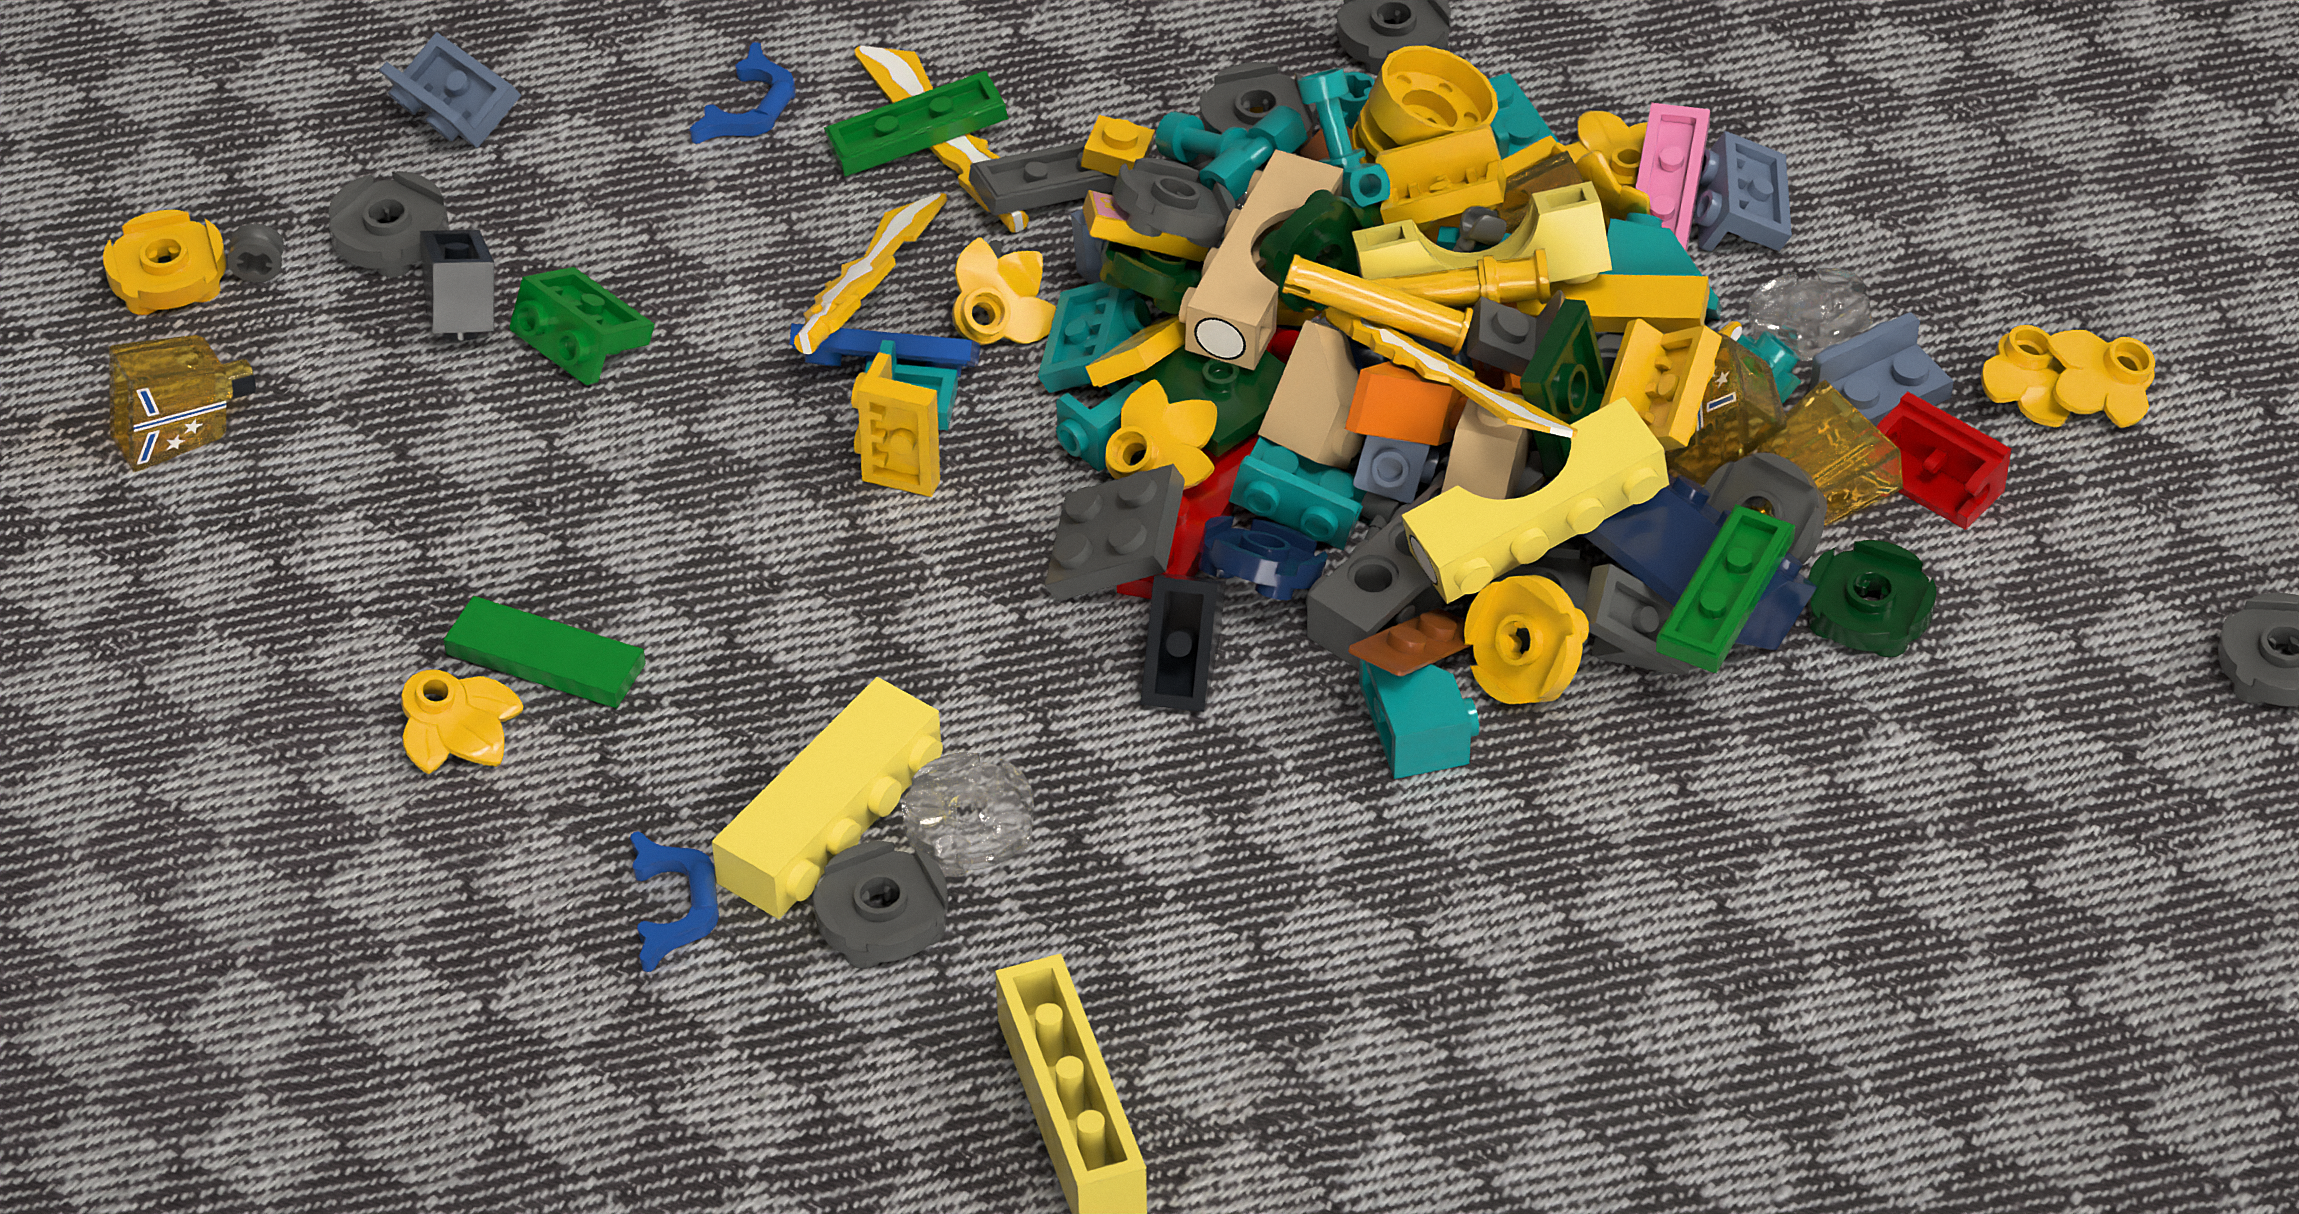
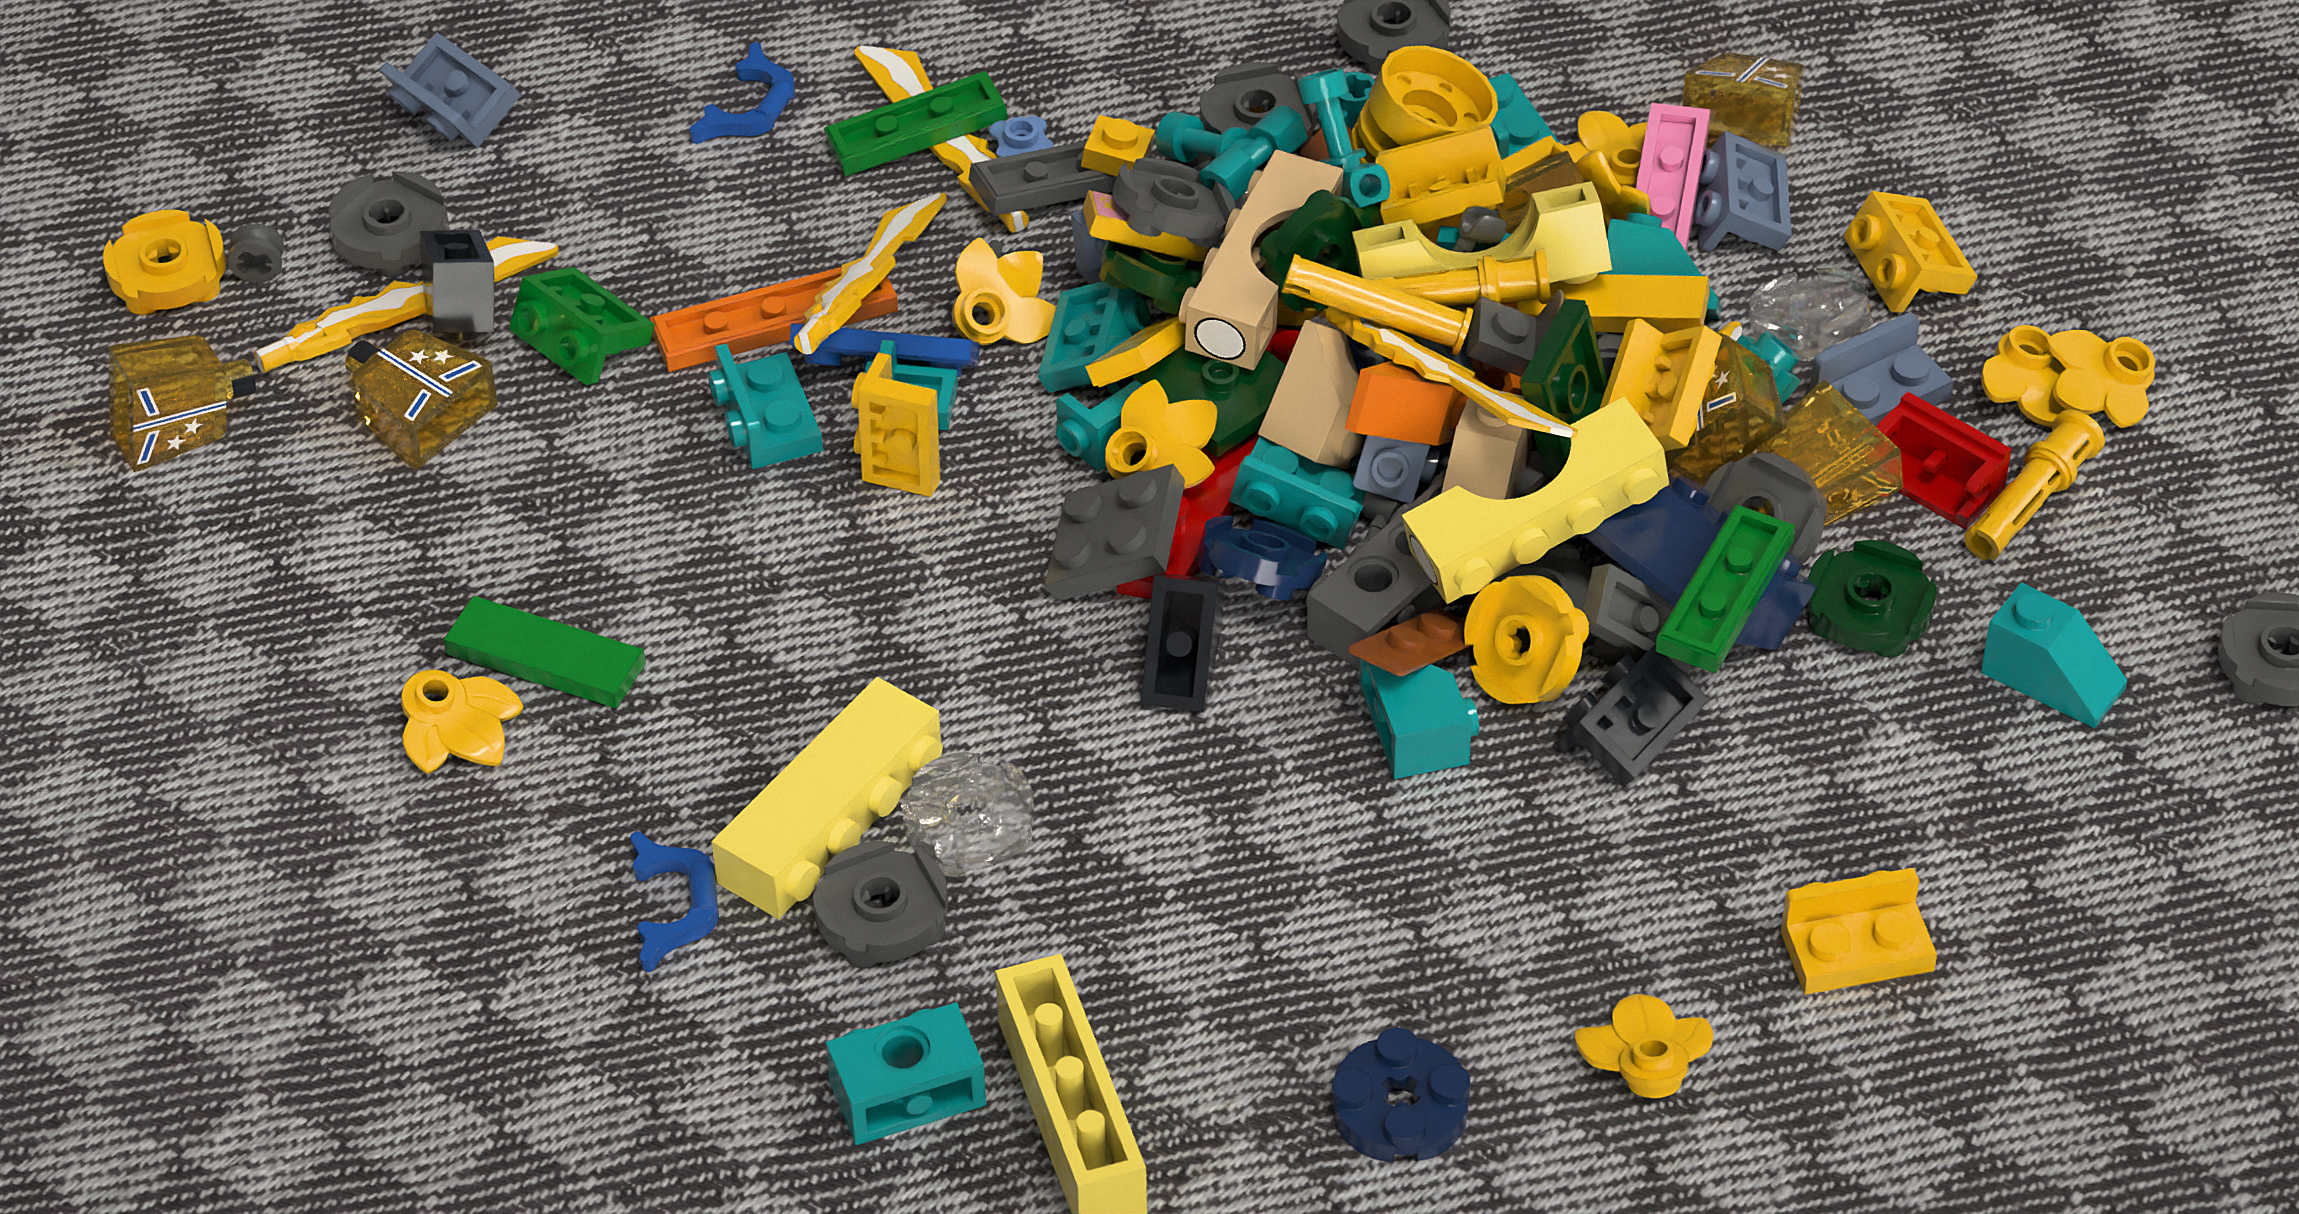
none -> yellow sword [254,236,559,373]
none -> clear yellow torso [345,329,498,470]
none -> orange tile [650,267,898,372]
none -> teal bracket [708,343,823,470]
none -> teal brick [826,1002,986,1146]
none -> medium blue plate [990,116,1053,158]
none -> dark blue plate [1332,1027,1471,1162]
none -> black bracket [1555,644,1710,787]
none -> yellow plate [1575,994,1713,1098]
none -> clear yellow torso [1682,53,1804,147]
none -> yellow bracket [1781,868,1937,995]
none -> yellow bracket [1844,191,1978,313]
none -> yellow pin [1964,409,2105,561]
none -> teal slope [1981,582,2127,729]

